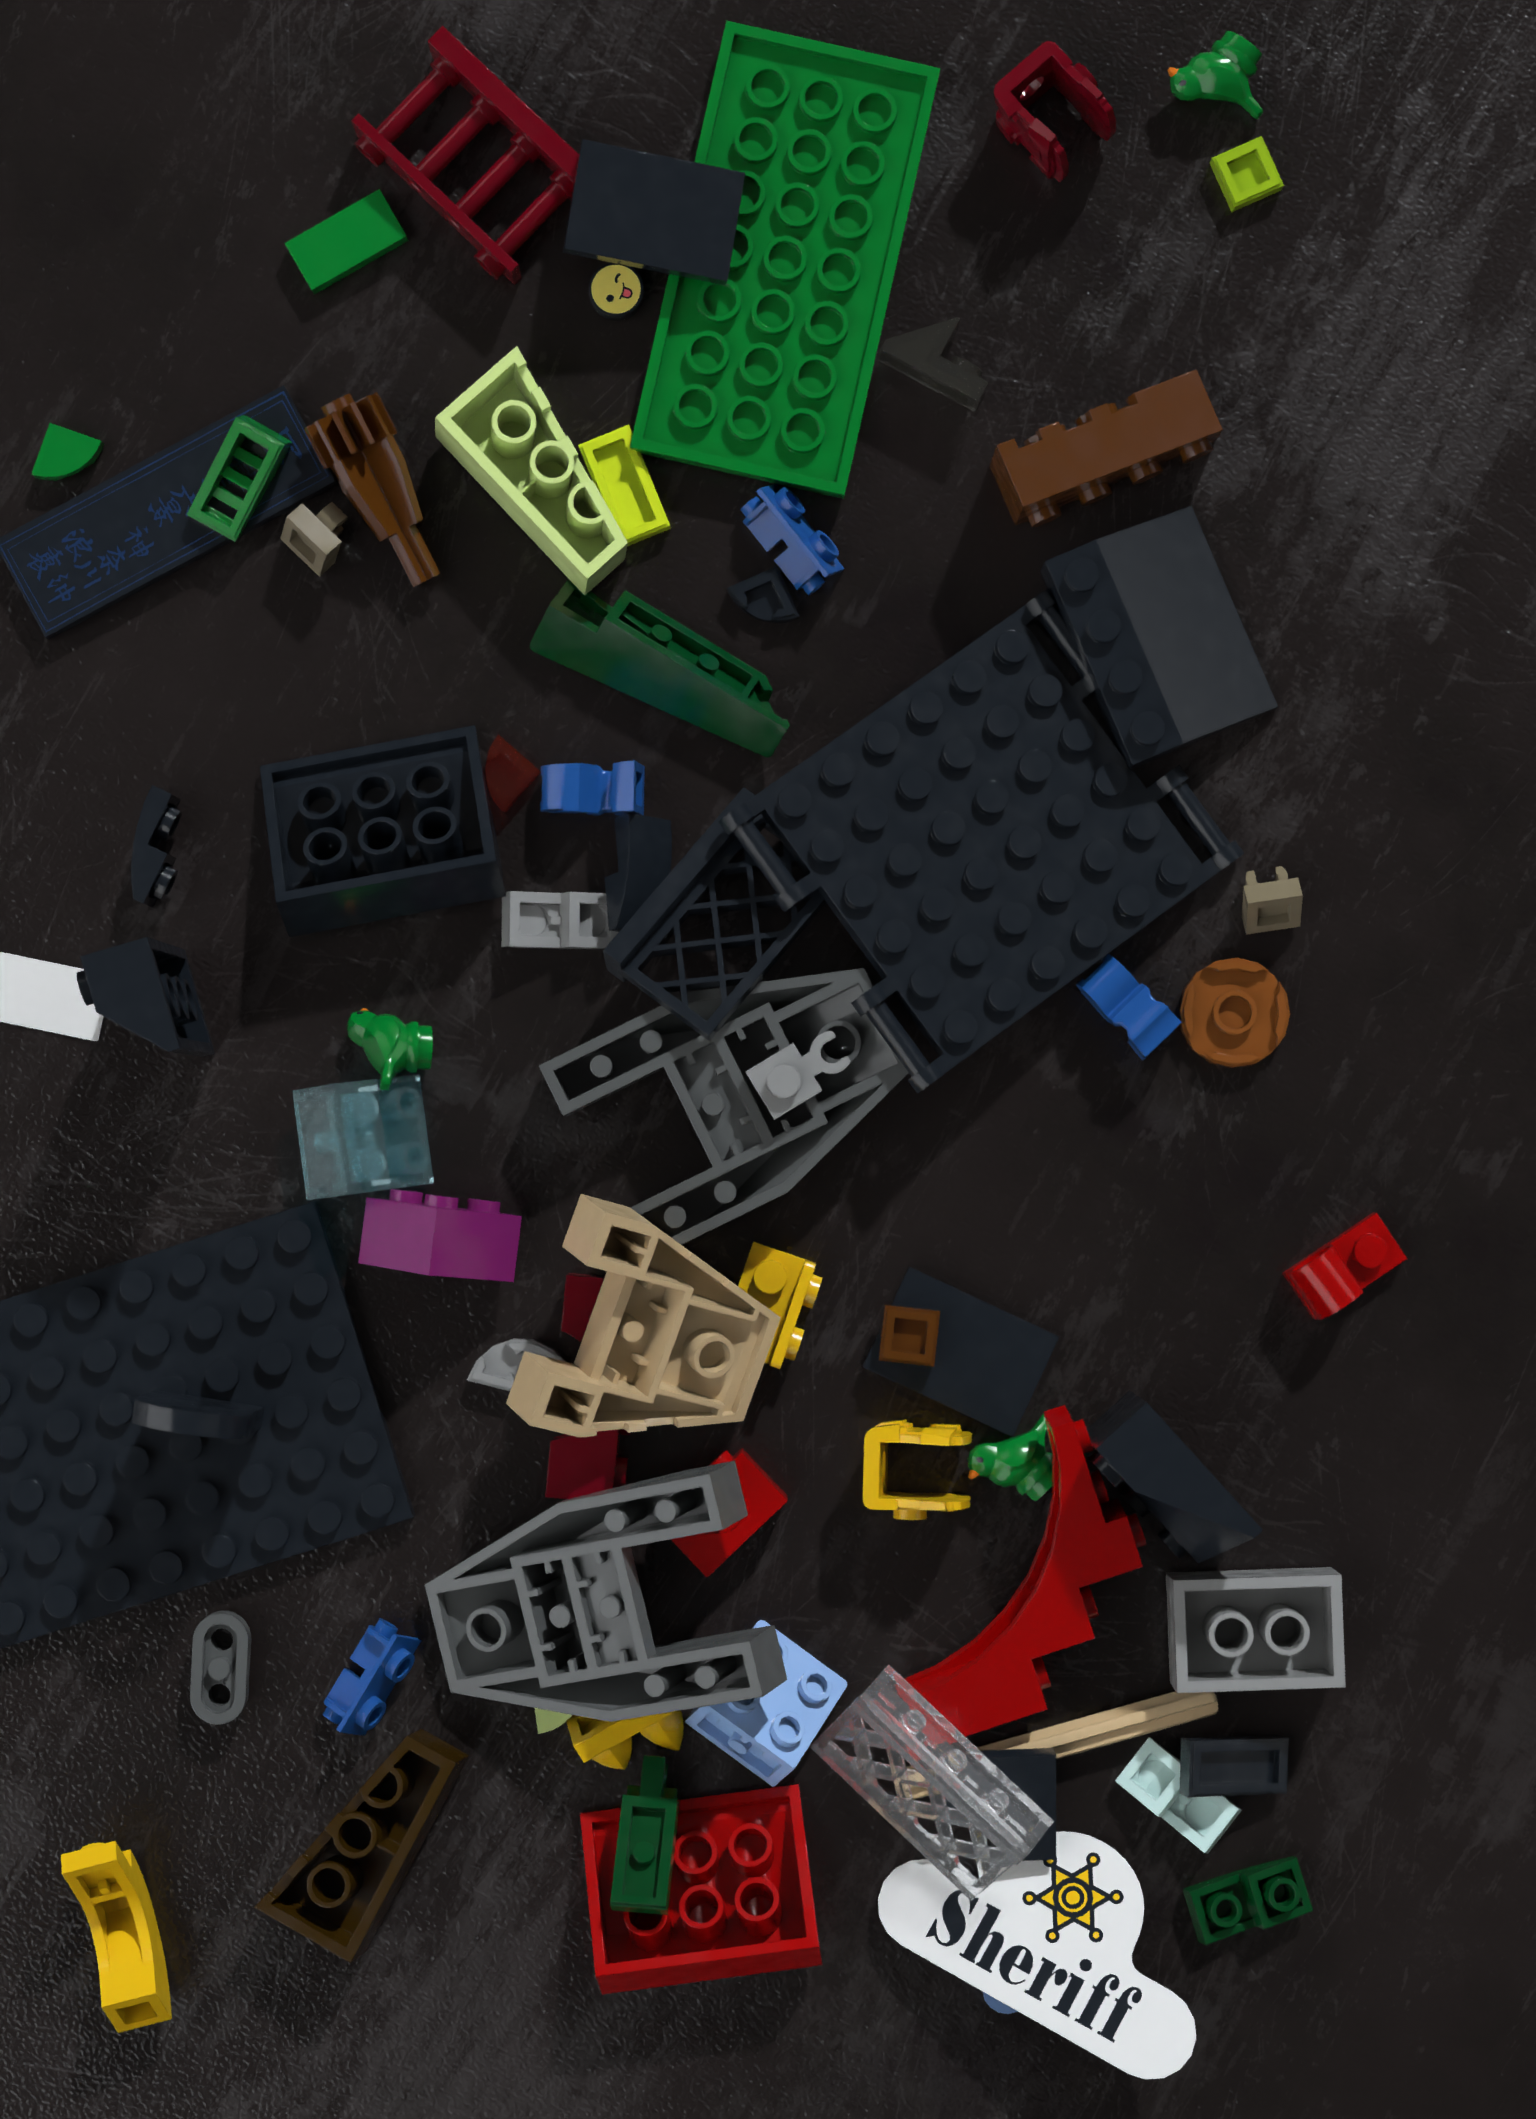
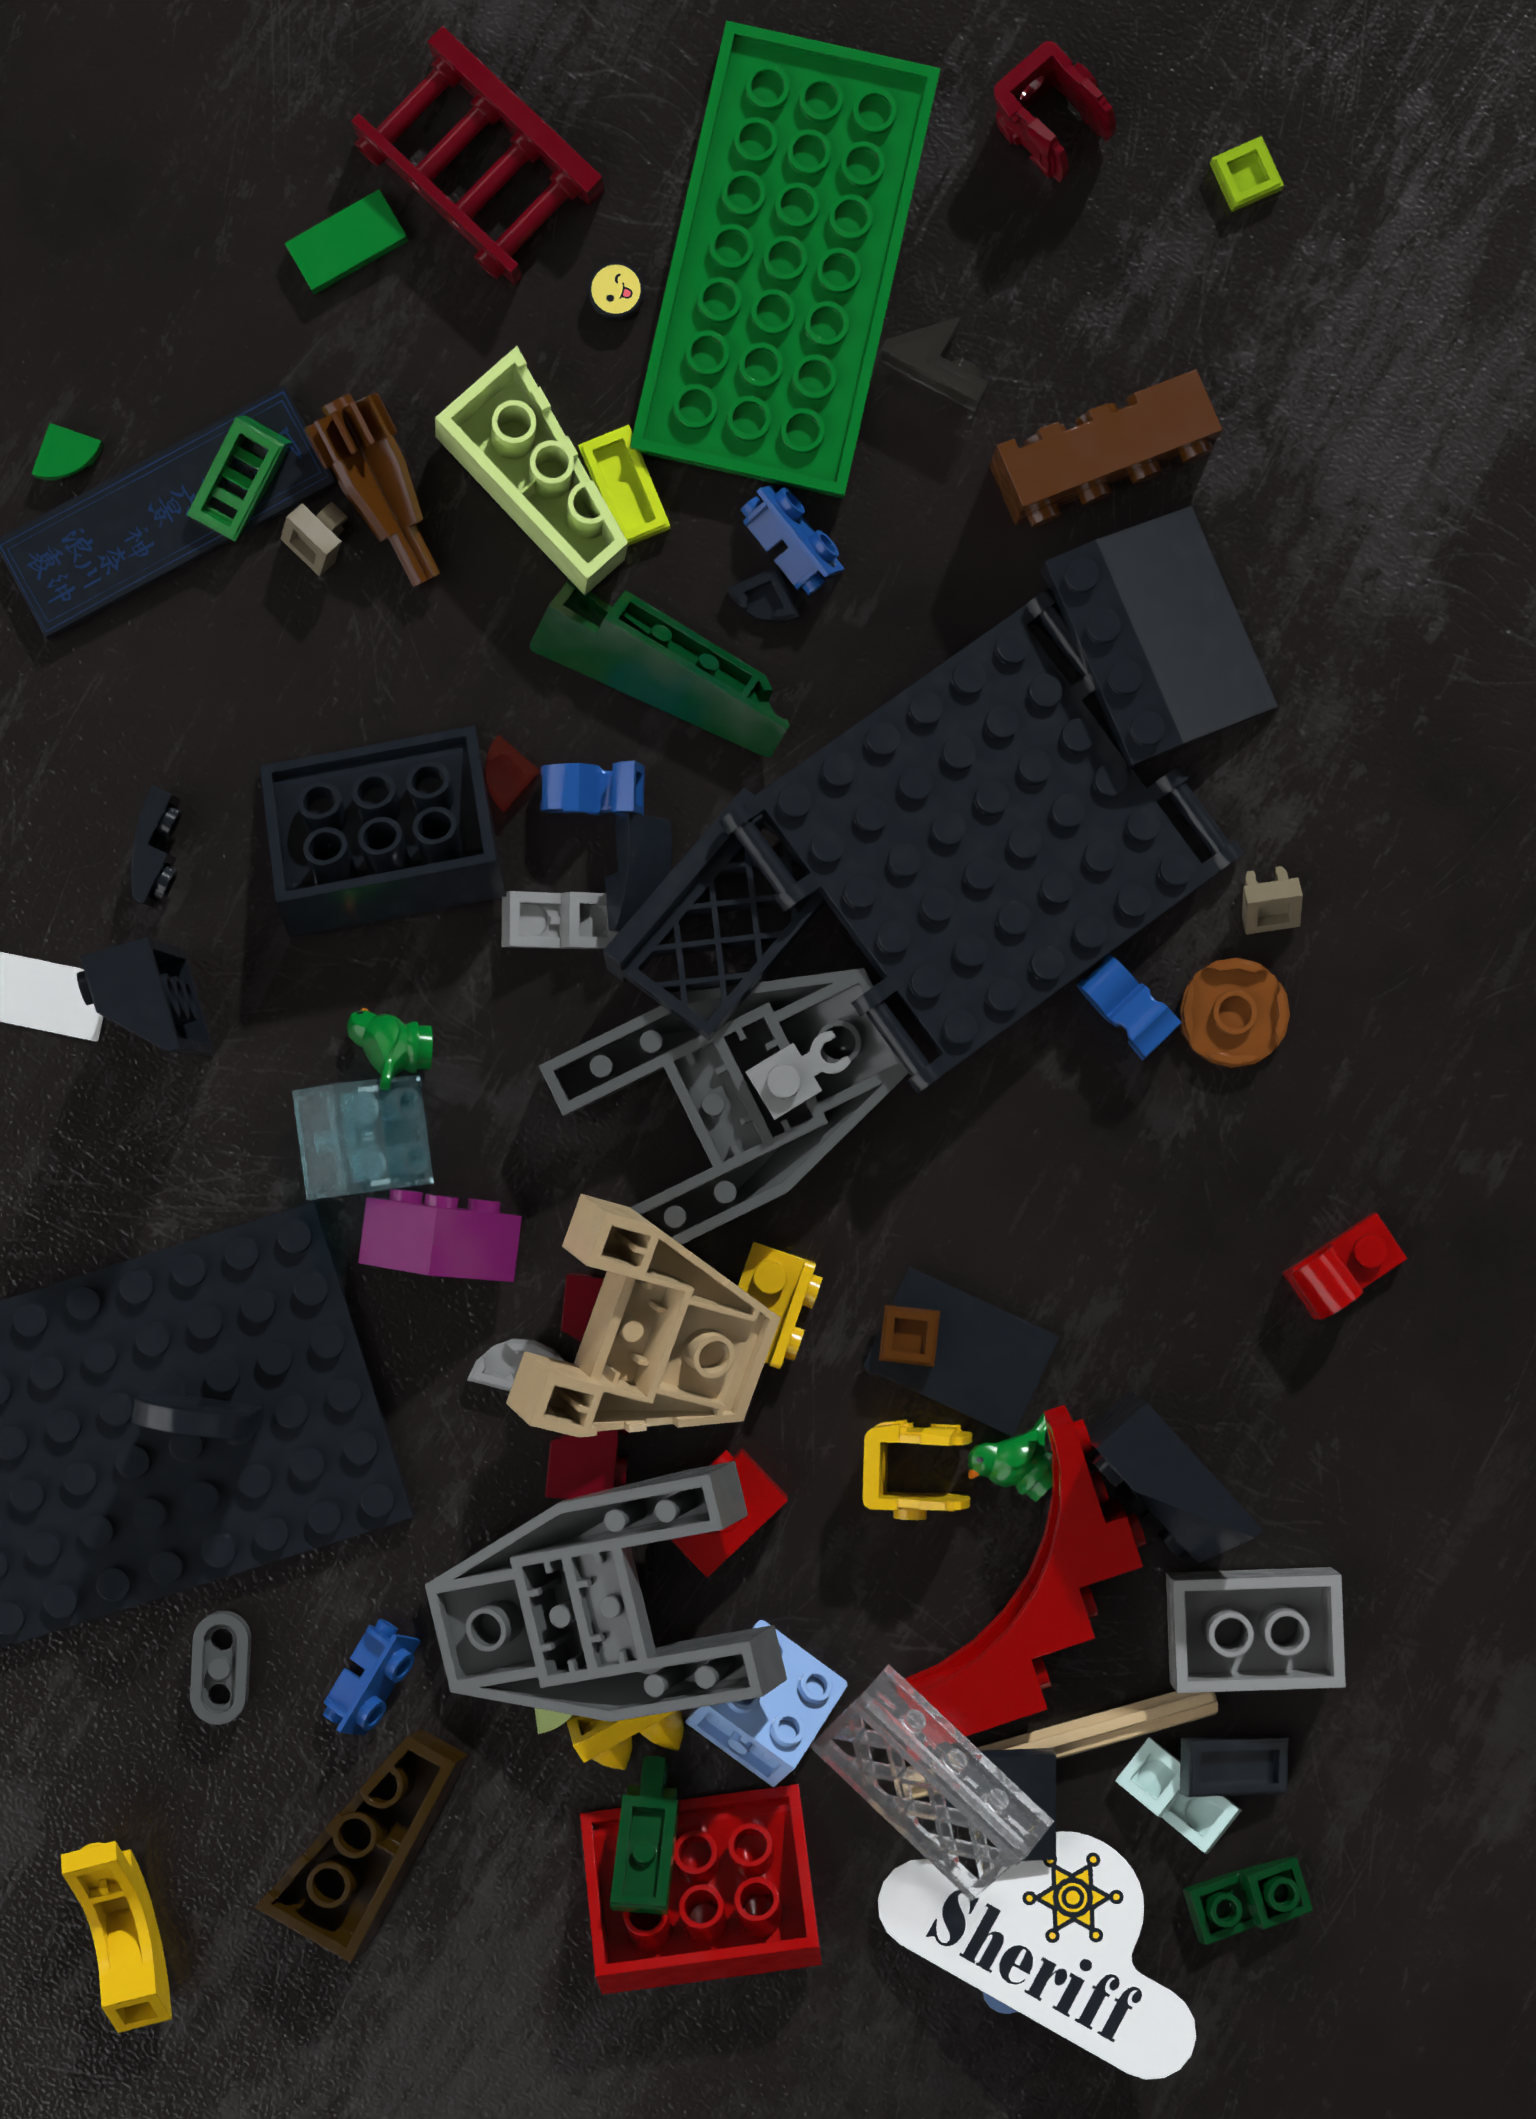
black tile [562,139,745,285] -> none
green animal [1167,31,1263,119] -> none

